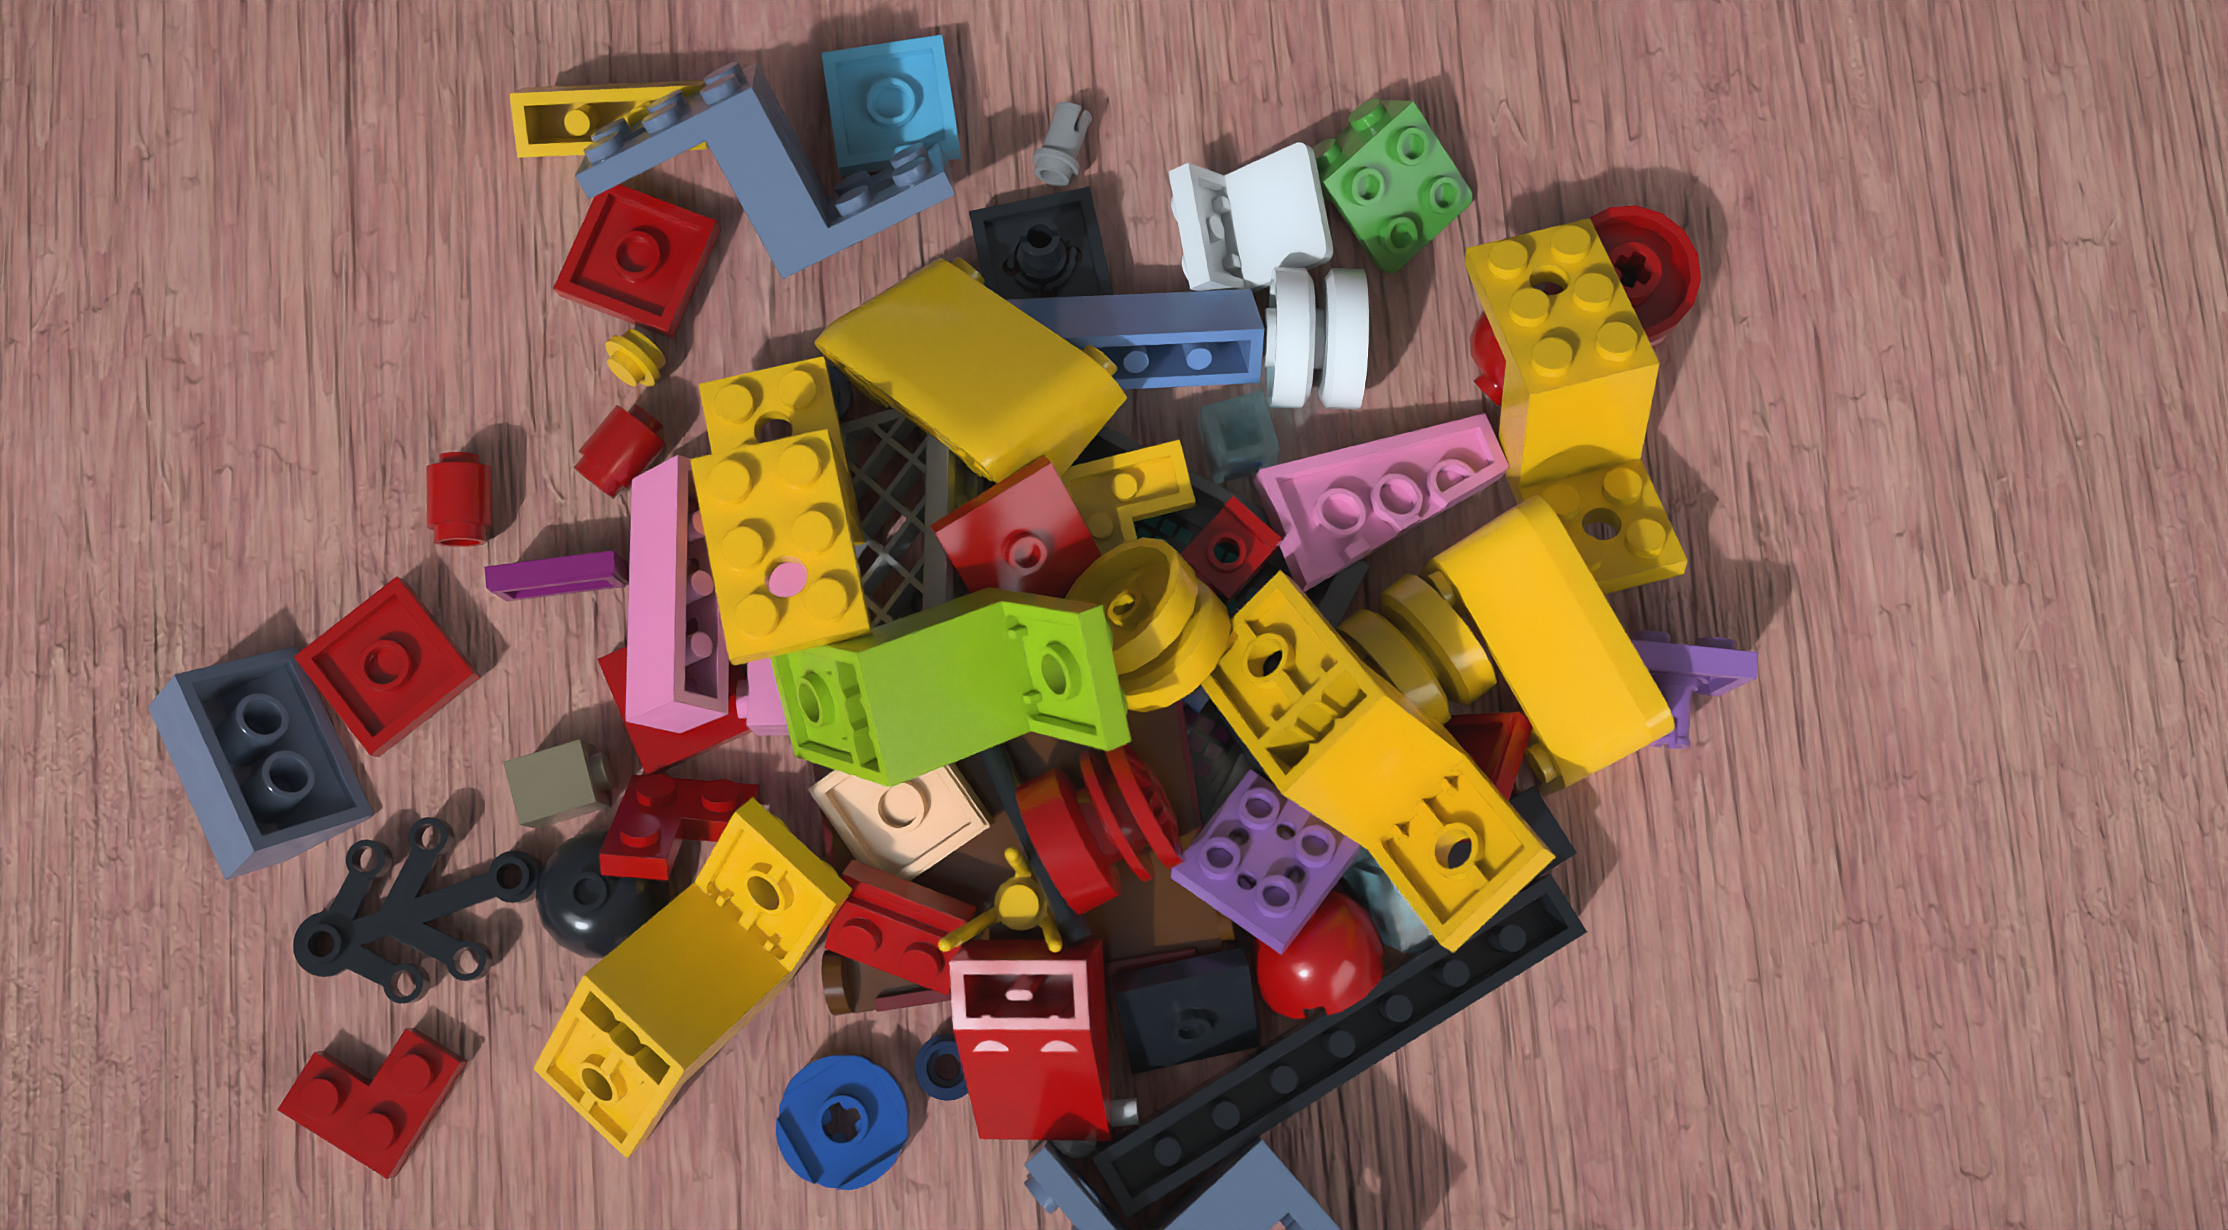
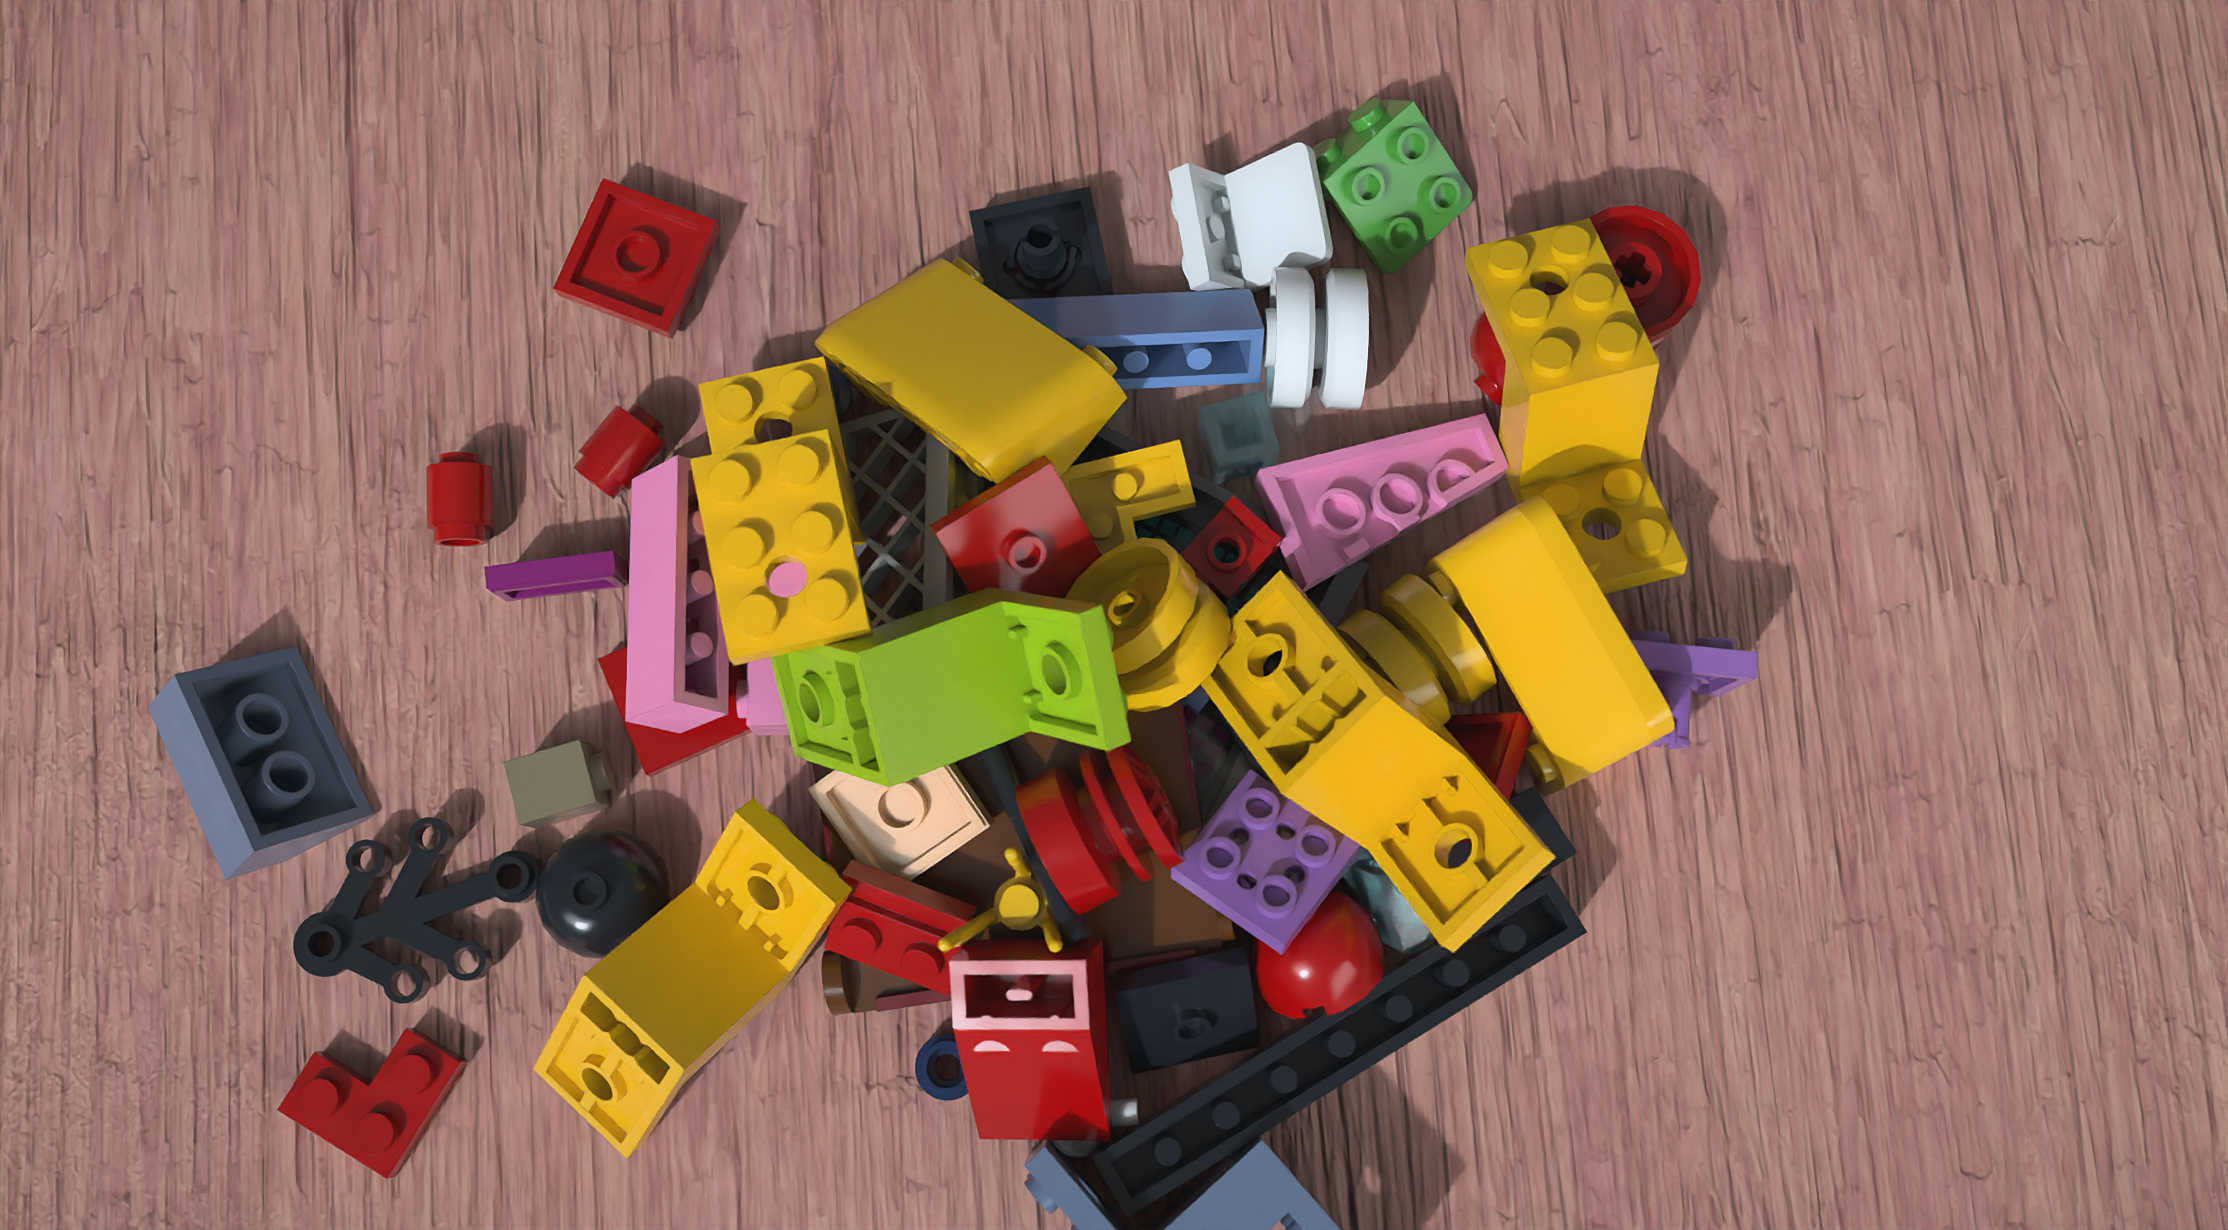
red plate [294,576,481,758] -> none
yellow brick [509,80,709,158] -> none
sand blue bracket [575,61,956,279] -> none
red plate [599,774,761,880] -> none
yellow plate [605,329,666,387] -> none
blue plate [776,1054,910,1190] -> none
medium azure plate [821,35,962,177] -> none
light grey pin [1032,102,1092,186] -> none

